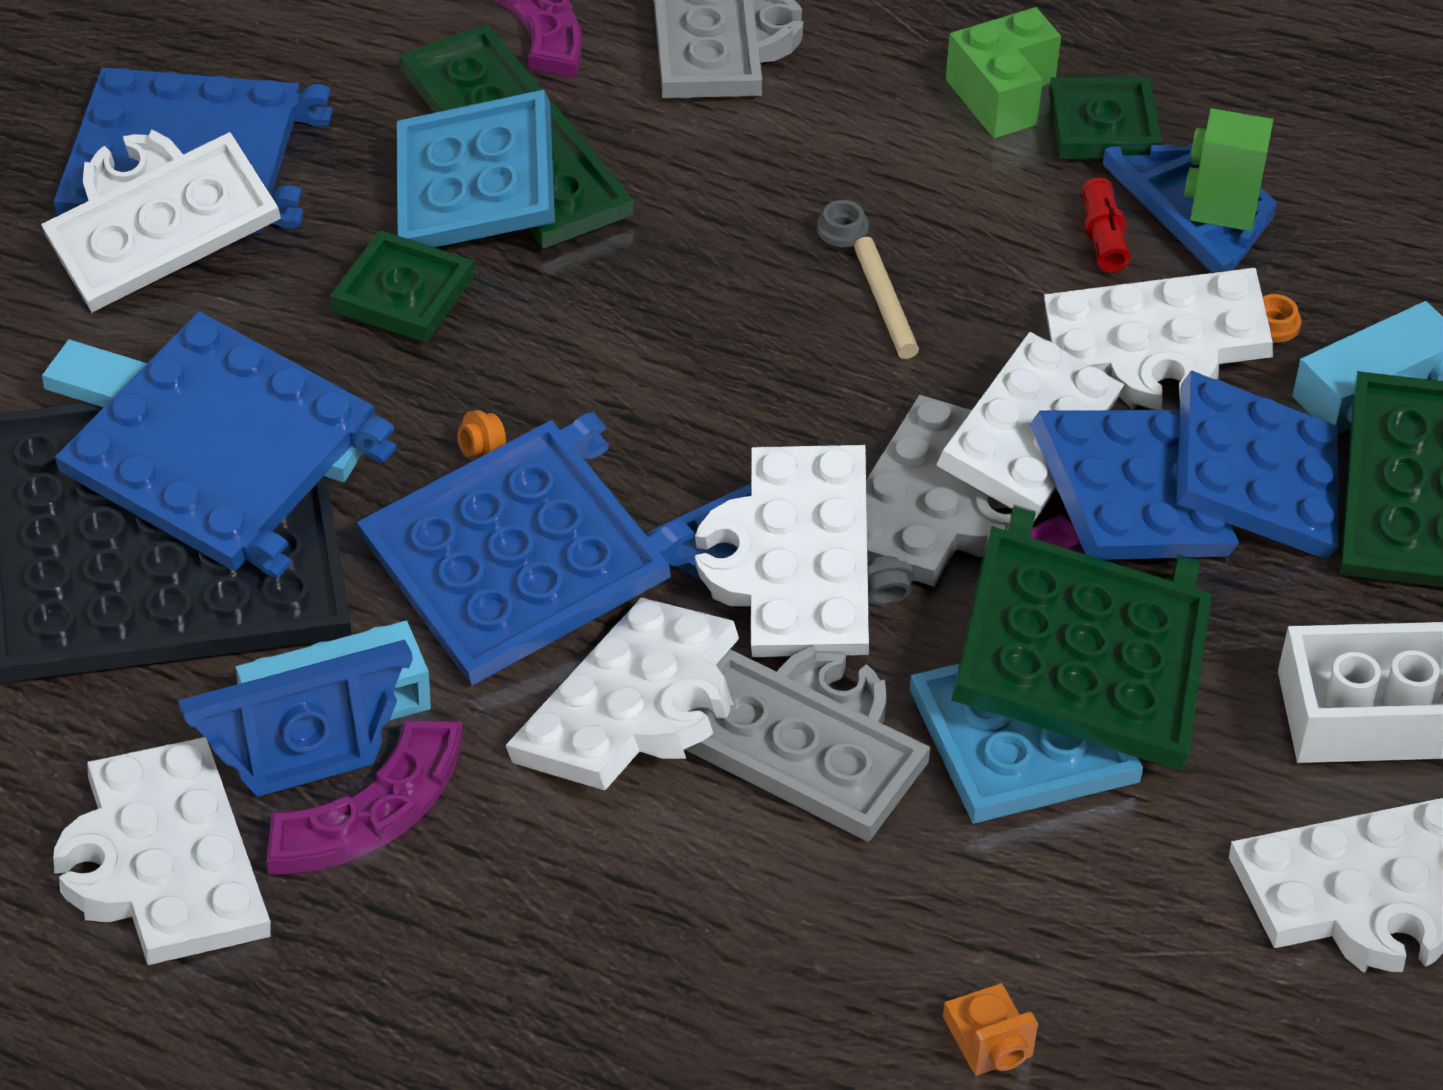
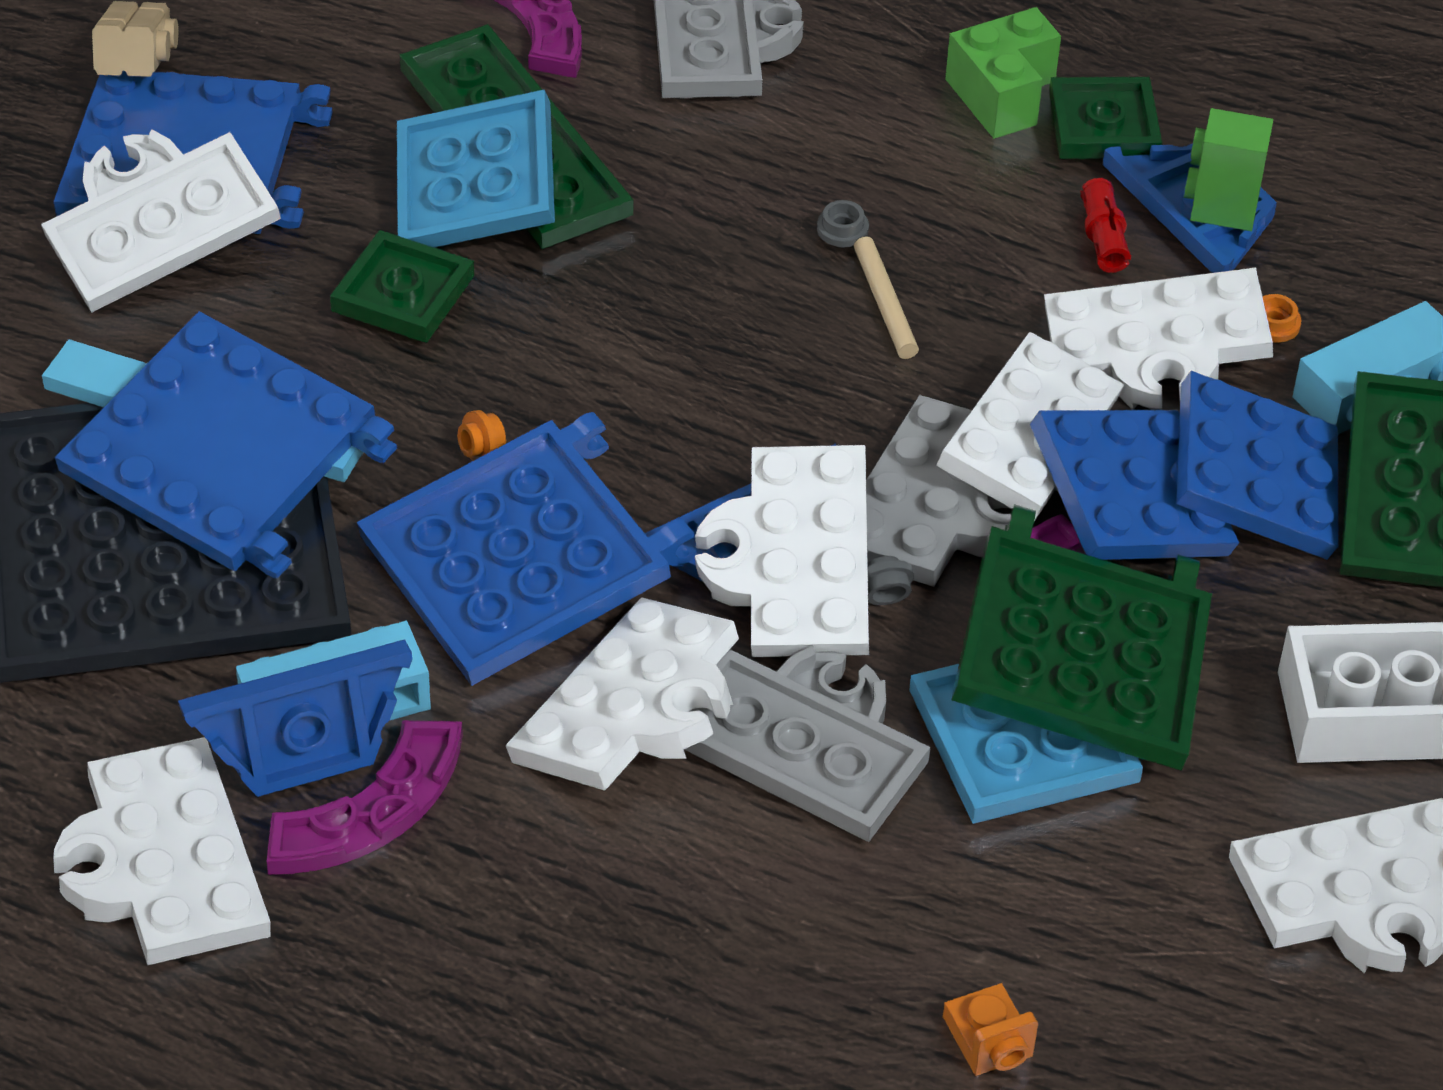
none -> tan brick [92,1,178,77]

